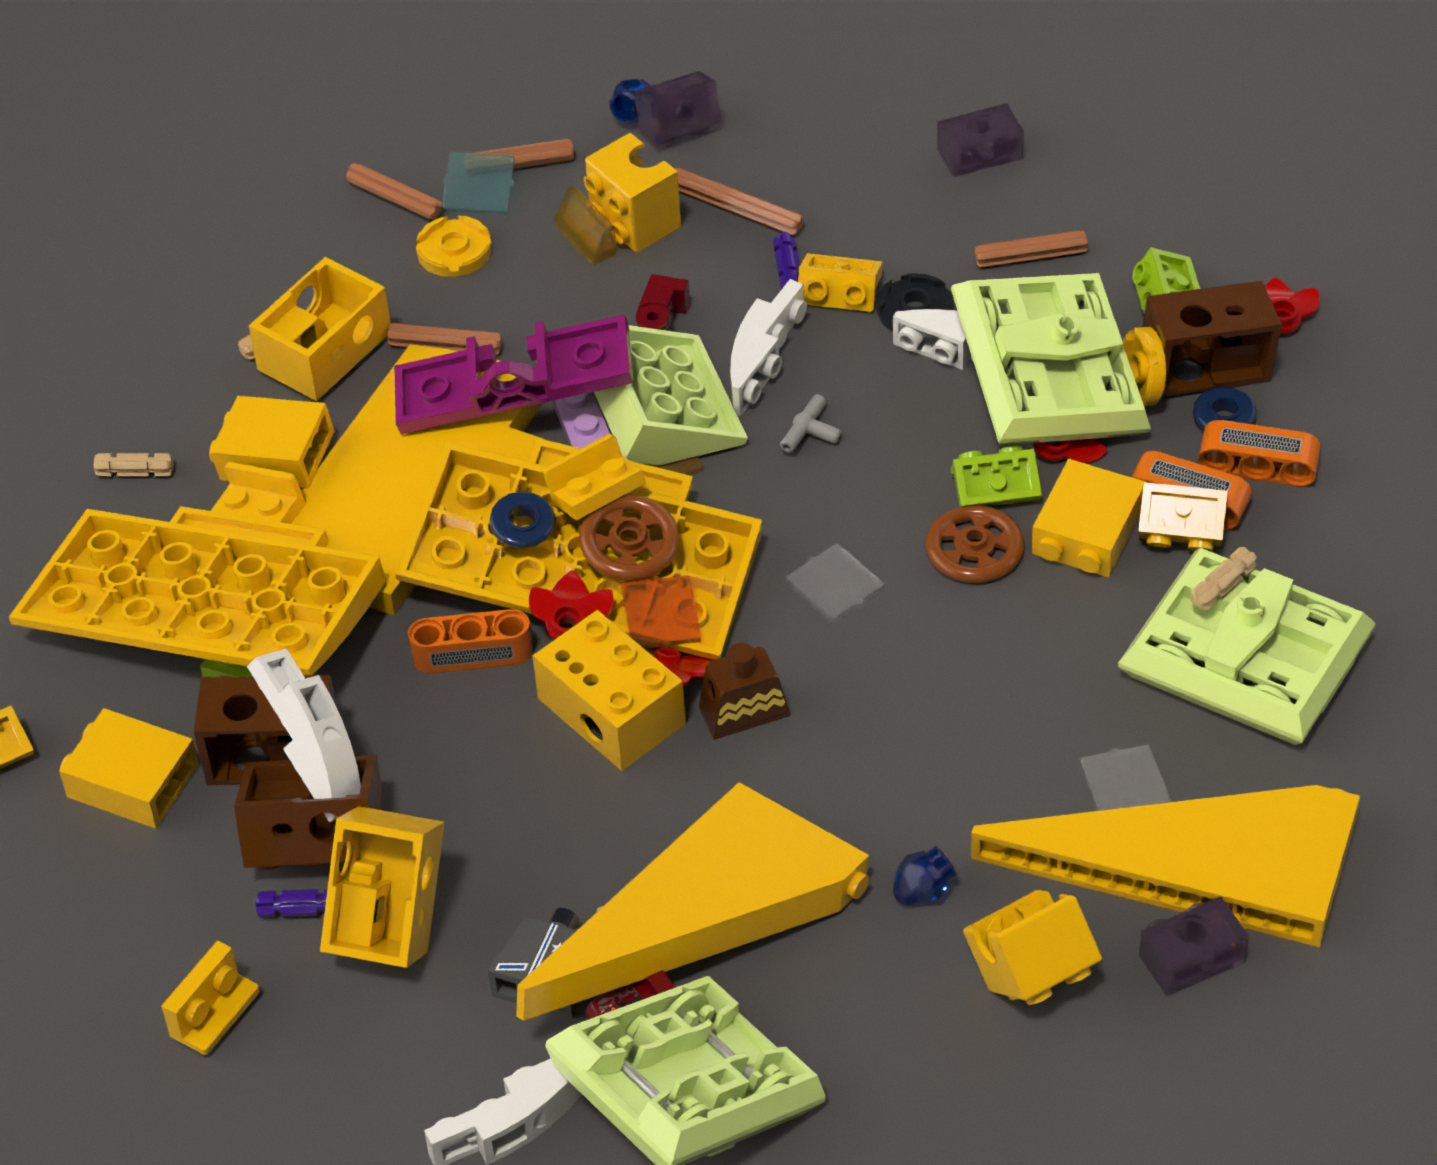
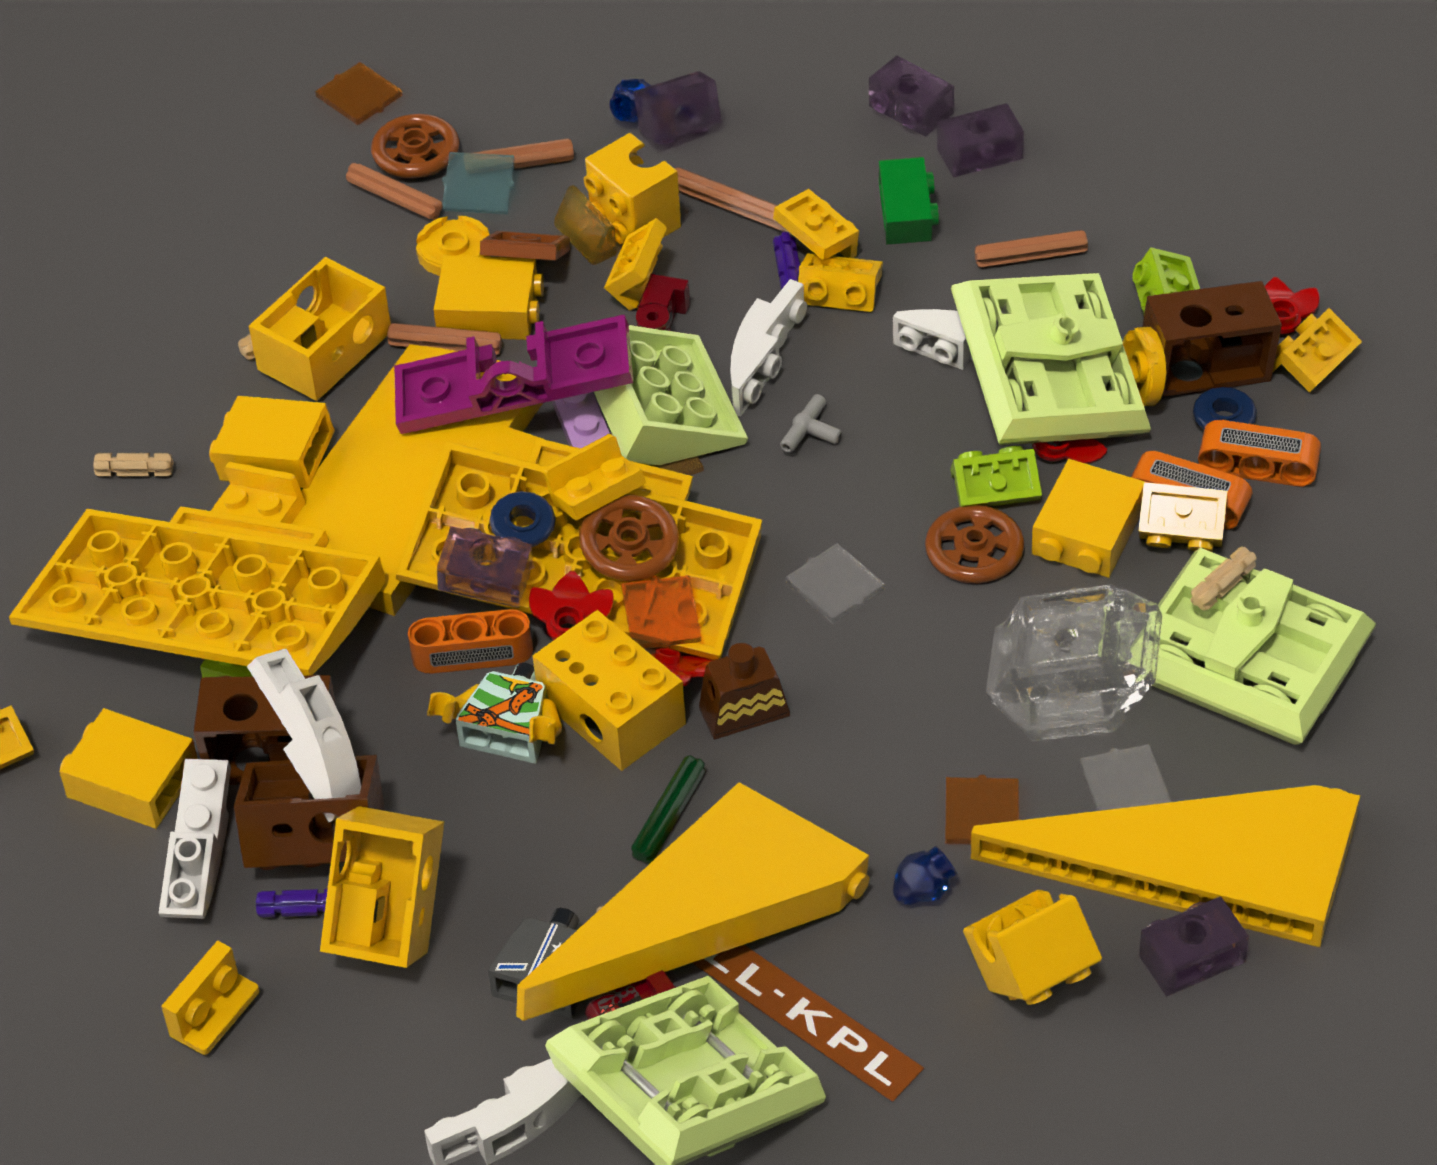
black tile [877,273,954,332] -> none
none -> white slope [159,759,231,919]
none -> clear orange piece [315,62,403,125]
none -> dark orange plate [371,114,459,179]
none -> torso [427,662,562,764]
none -> yellow brick [433,255,544,340]
none -> brick [437,526,532,608]
none -> dark orange tile [480,231,570,261]
none -> yellow bracket [604,218,667,311]
none -> dark green axle [631,755,705,864]
none -> dark orange sticker [692,945,924,1102]
none -> yellow bracket [773,189,859,261]
none -> clear purple brick [869,55,954,137]
none -> green brick [878,157,939,245]
none -> clear orange piece [945,774,1019,844]
none -> clear piece [986,584,1162,742]
none -> yellow bracket [1273,308,1362,393]

